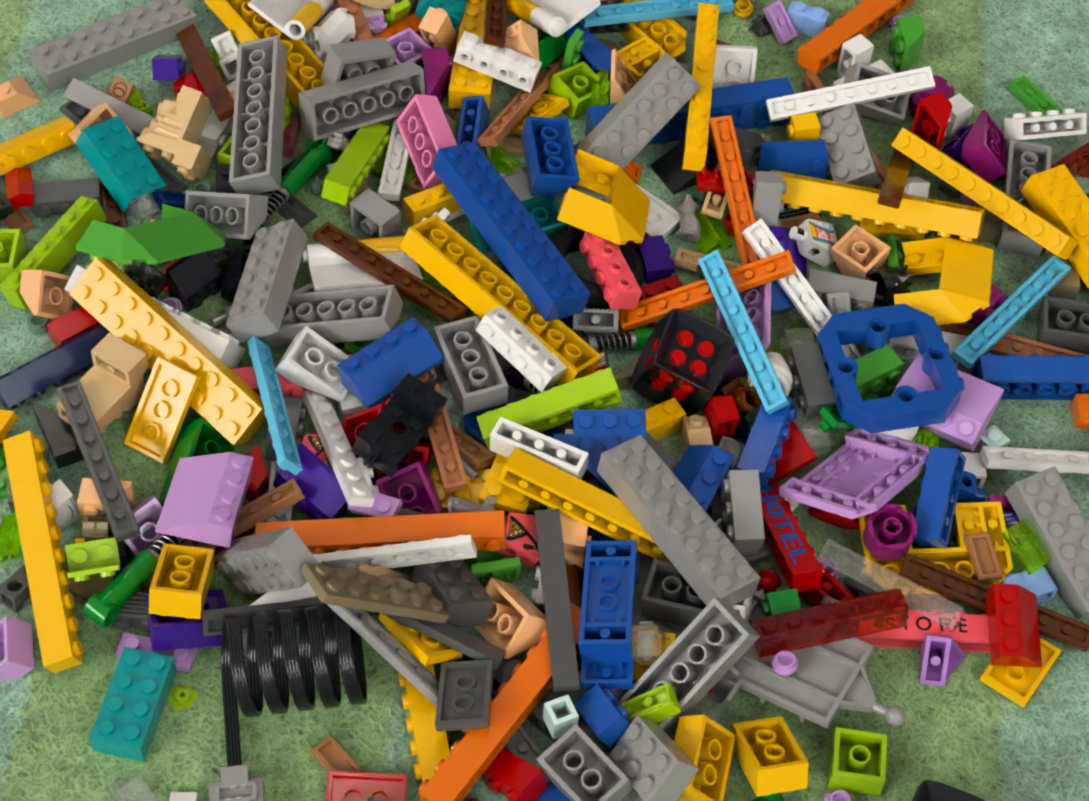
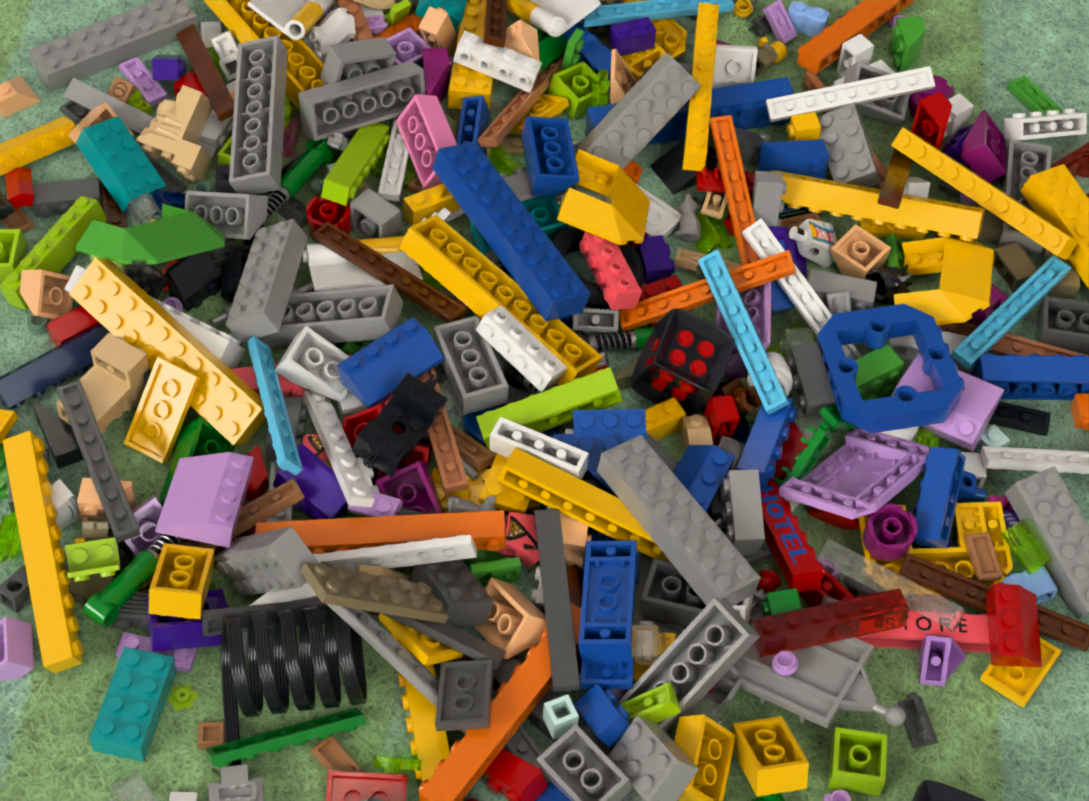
none -> lavender plate [119,57,168,107]
none -> medium nougat tile [198,721,225,749]
none -> white tile [201,21,222,54]
none -> green plate [205,707,365,767]
none -> red brick [306,196,352,238]
none -> clear neon green plate [373,756,421,774]
none -> dark purple brick [609,17,656,56]
none -> dark tan piece [755,37,787,77]
none -> green plate [774,426,832,485]
none -> dark grey hinge [897,692,938,748]
none -> black plate [988,402,1051,436]
none -> dark tan brick [993,242,1038,293]

